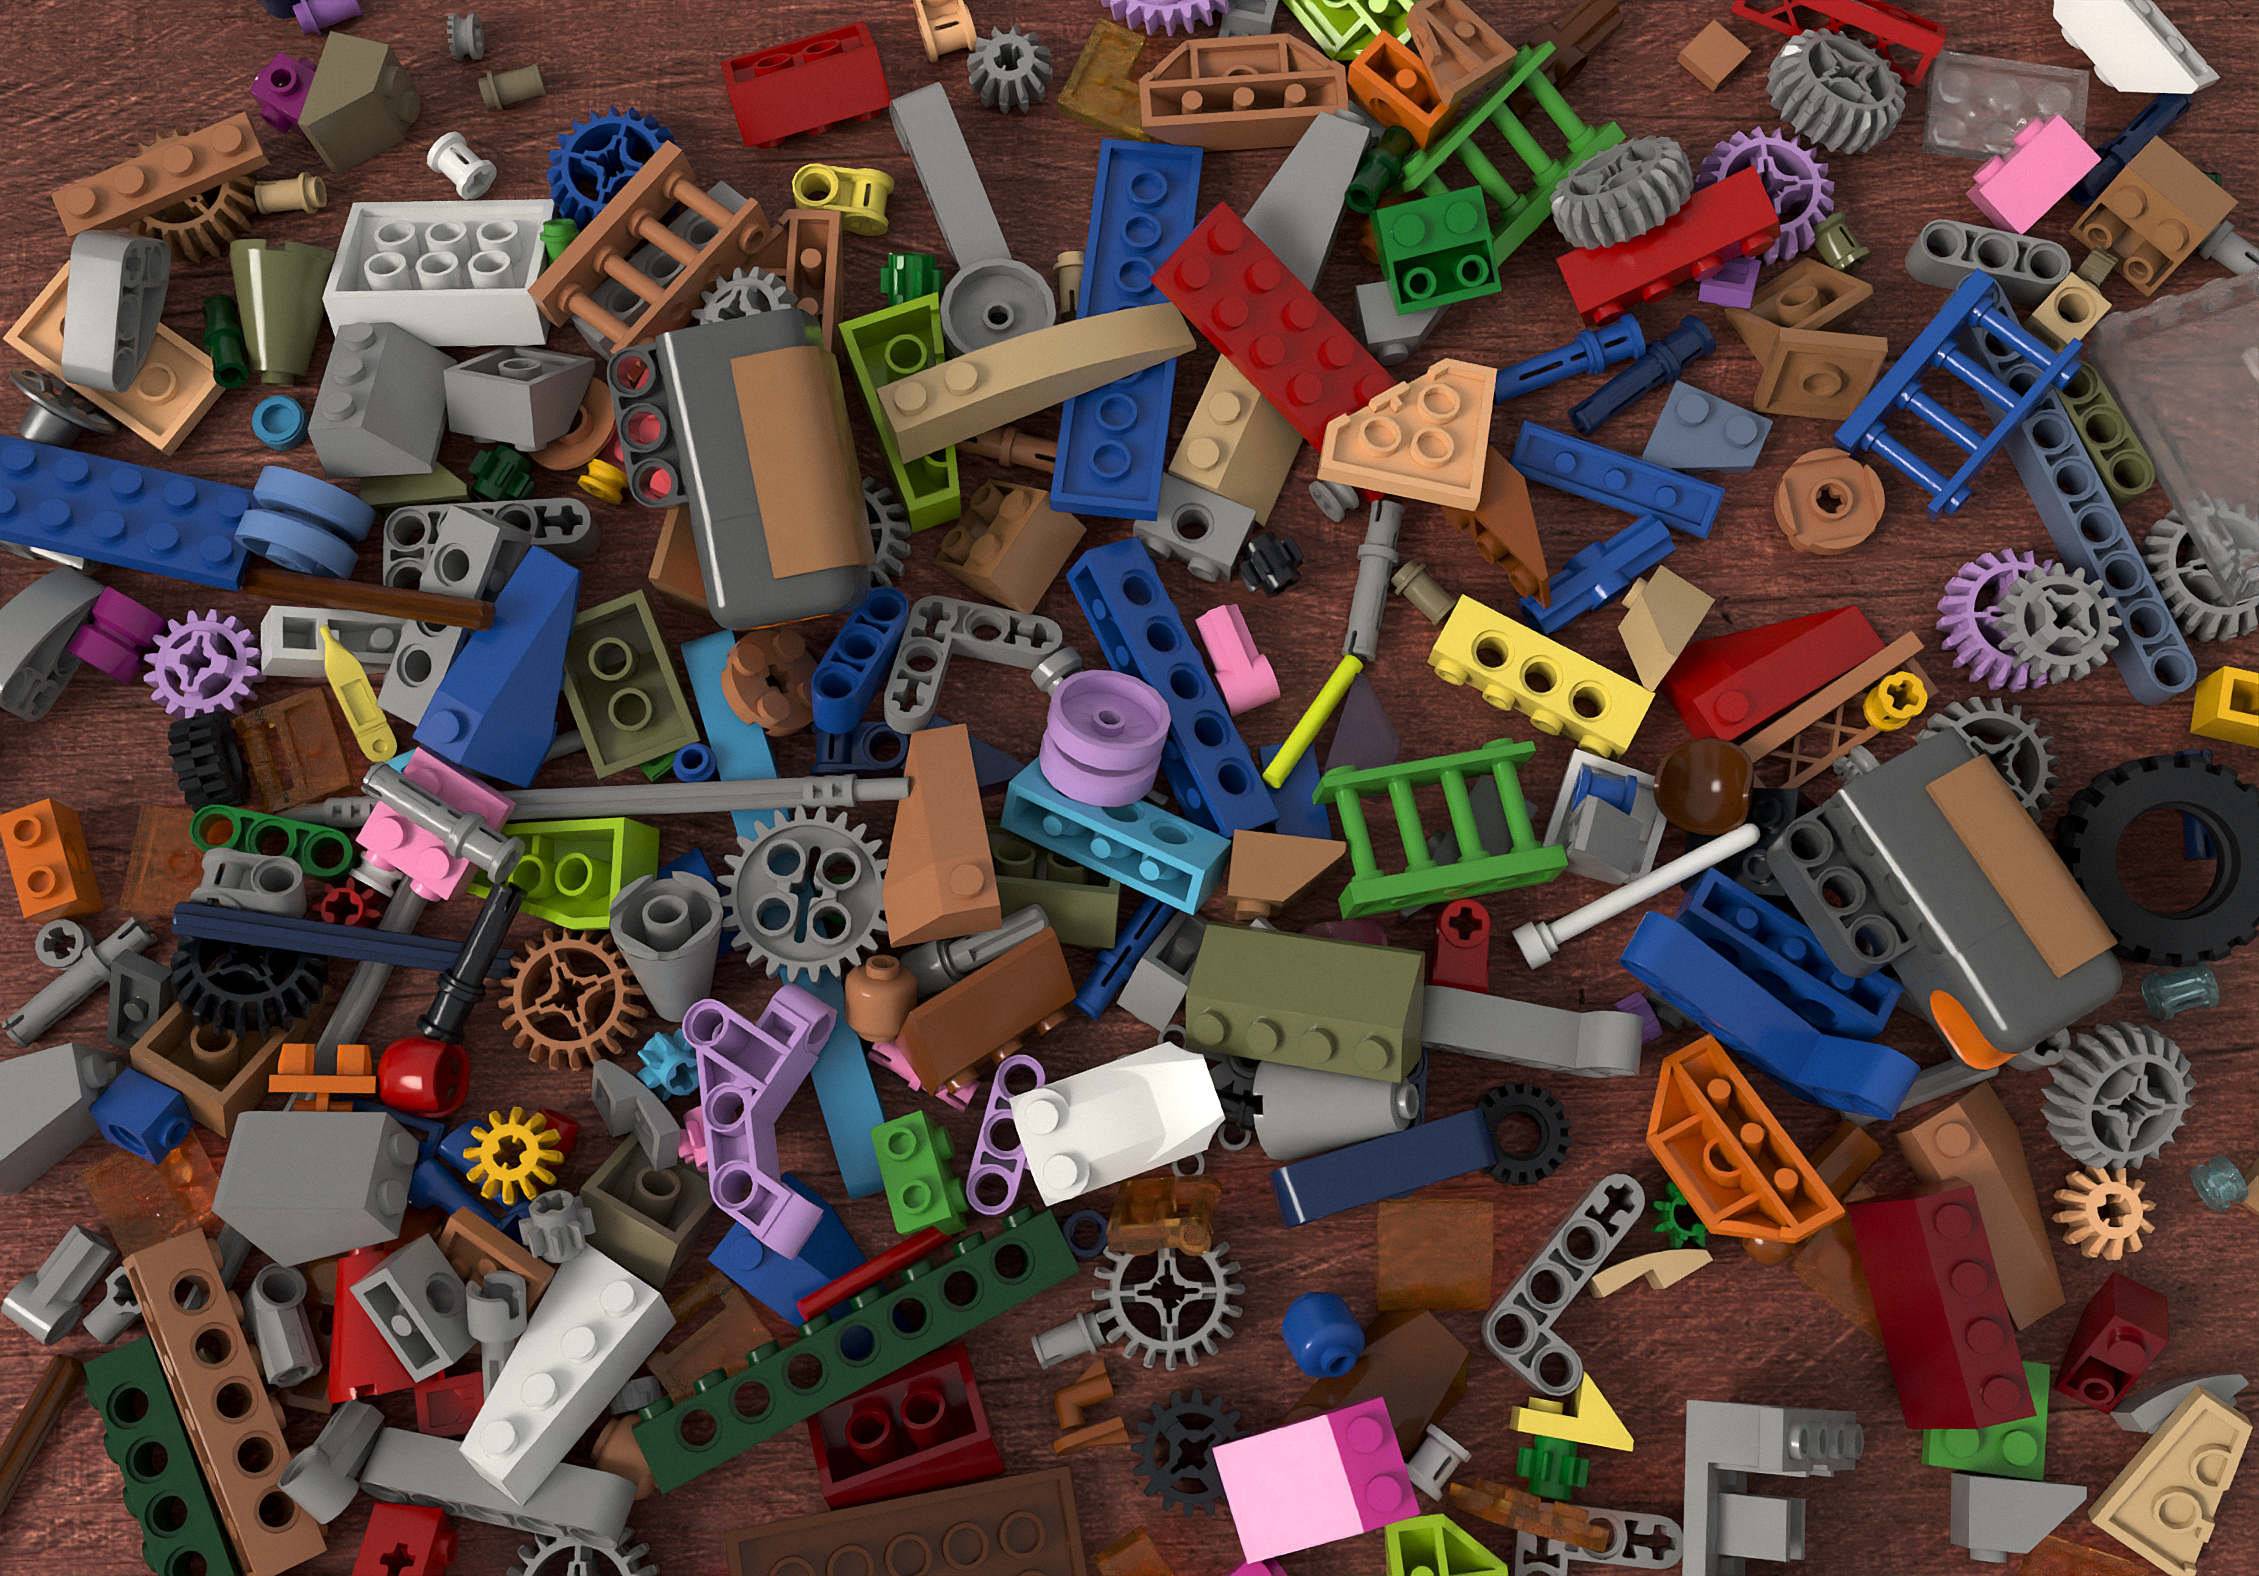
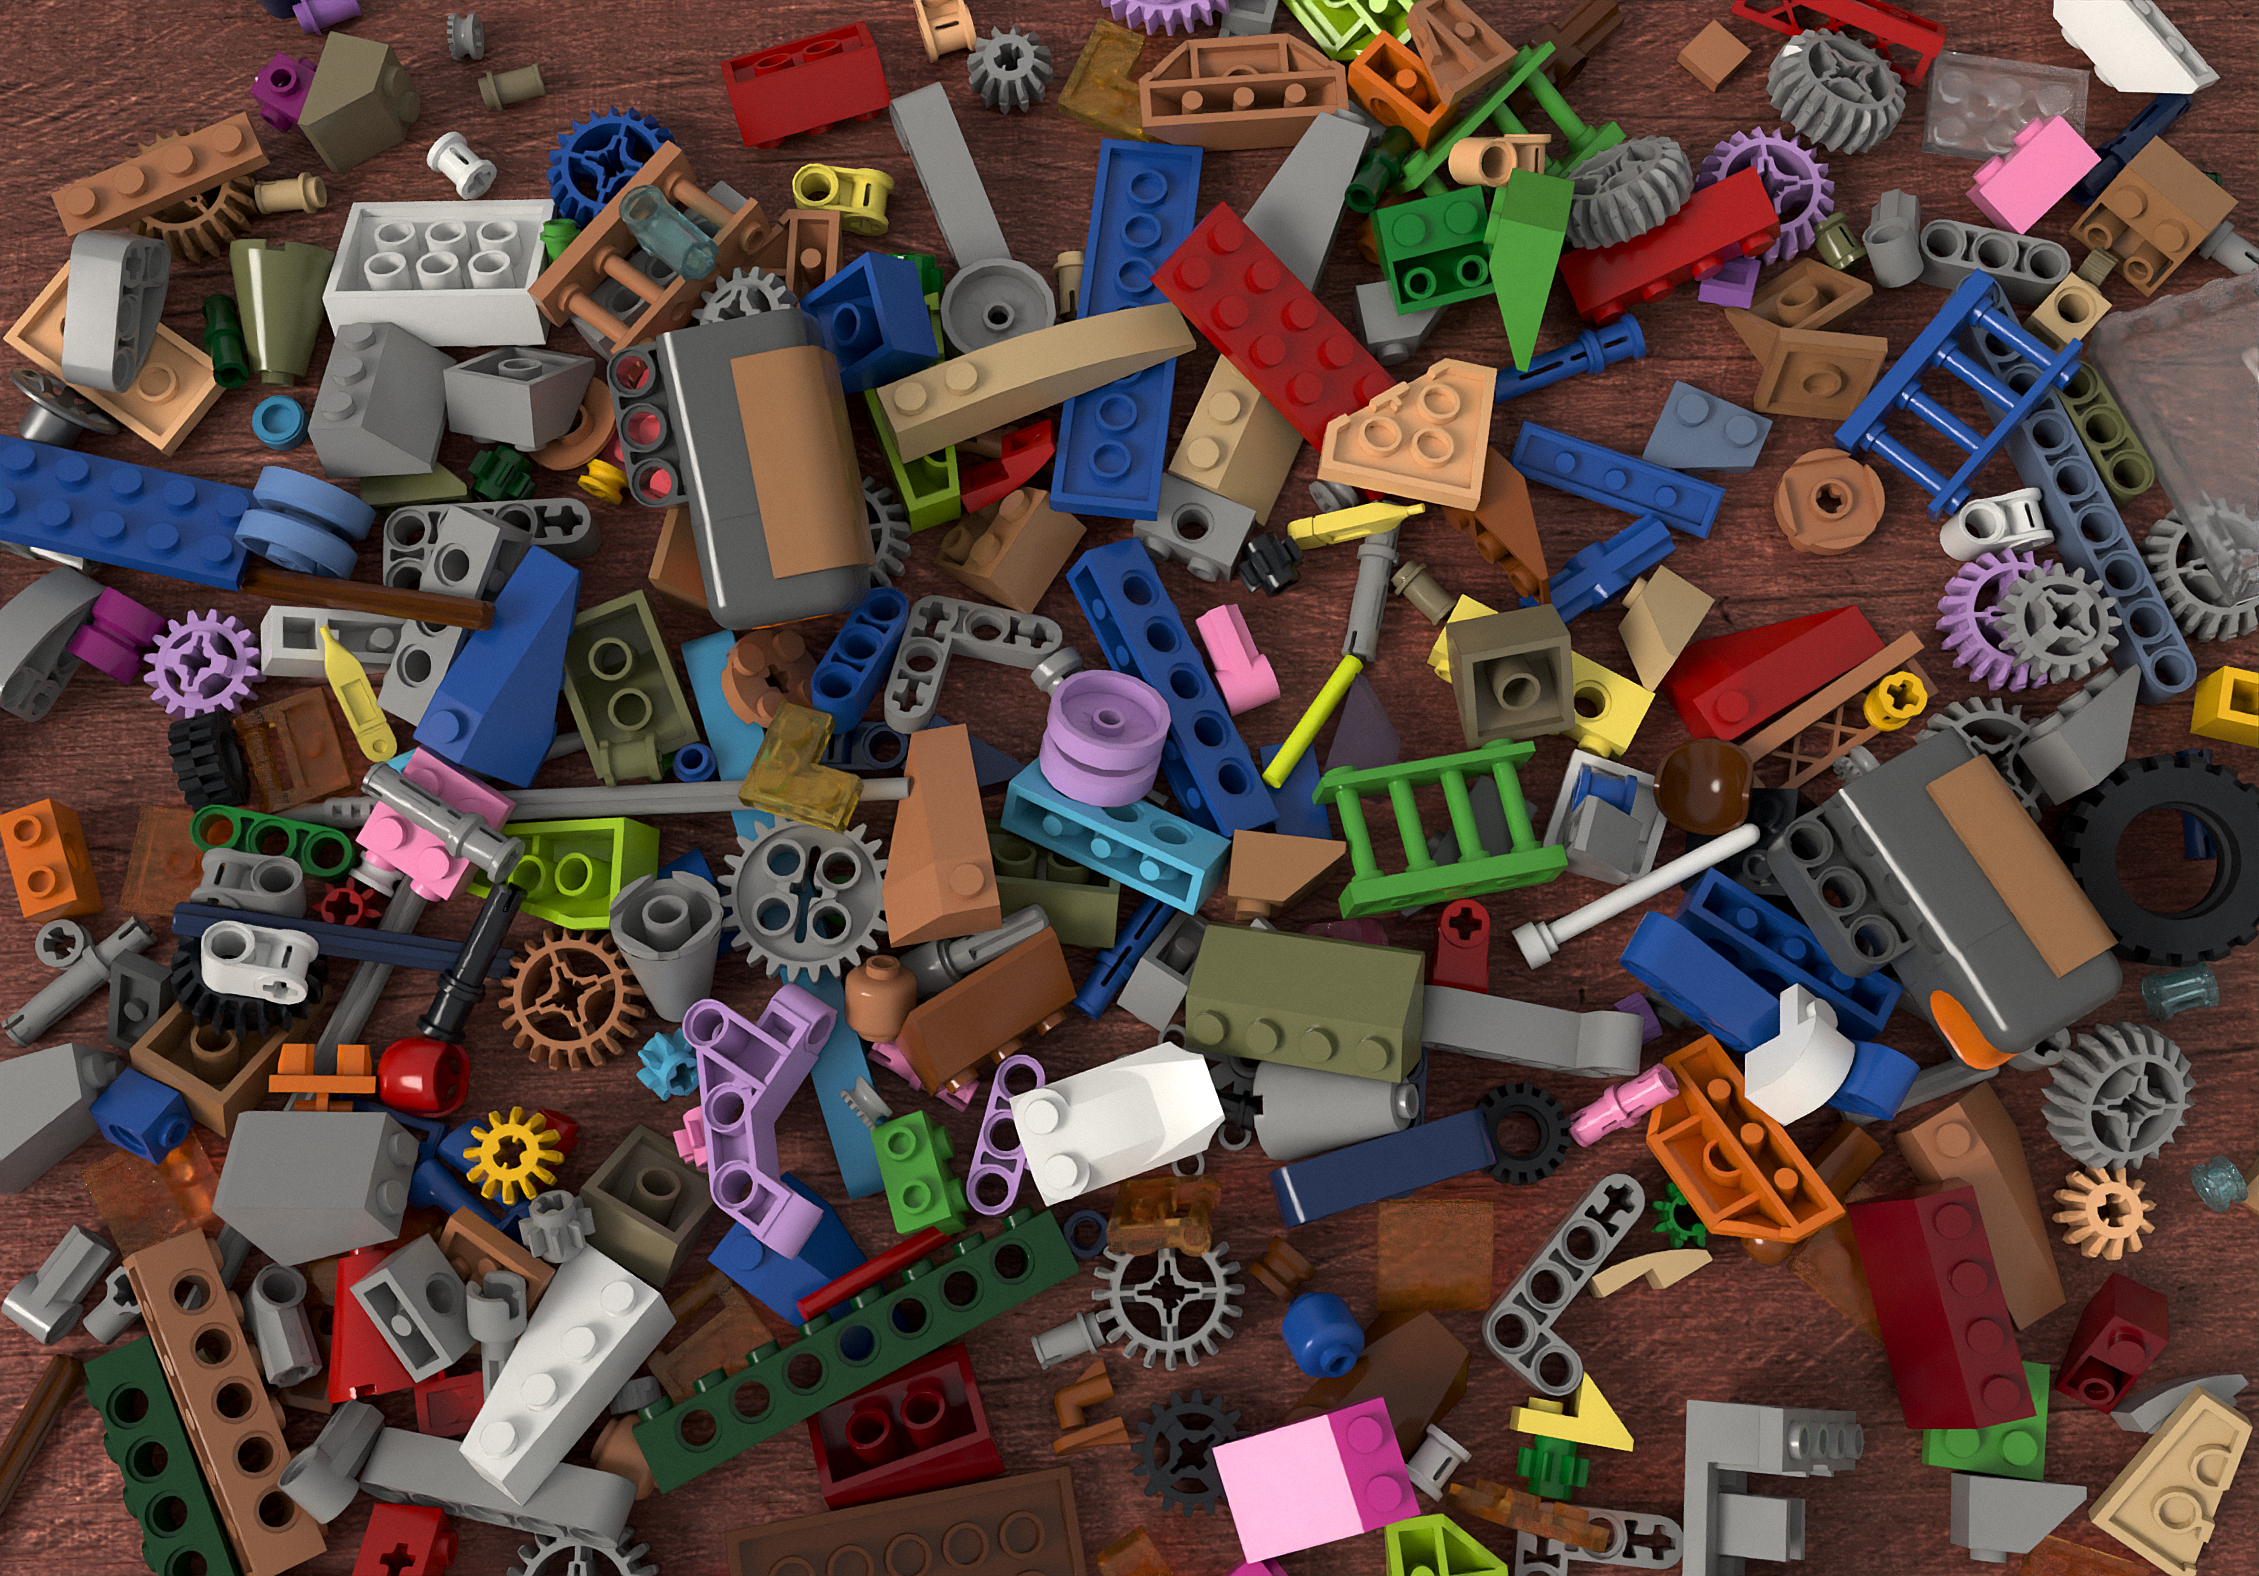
light grey slope [591,1059,681,1171] -> none
dark blue pin [1567,314,1717,438] -> none
none -> white piece [201,921,319,1004]
none -> olive bush [599,731,664,788]
none -> clear light blue piece [619,185,719,281]
none -> clear yellow plate [738,701,864,834]
none -> blue slope [799,251,940,395]
none -> light grey bush [839,1074,893,1131]
none -> red slope [960,418,1055,513]
none -> reddish brown wheel [1246,1235,1318,1307]
none -> light yellow piece [1287,502,1425,550]
none -> dark tan slope [1445,603,1575,749]
none -> light nougat piece [1448,134,1551,188]
none -> bright green slope [1483,168,1575,372]
none -> bright pink pin [1567,1063,1679,1147]
none -> white brick [1745,983,1855,1126]
none -> light grey piece [1862,188,1924,288]
none -> white piece [1940,488,2055,561]
none -> light grey slope [2017,663,2142,805]

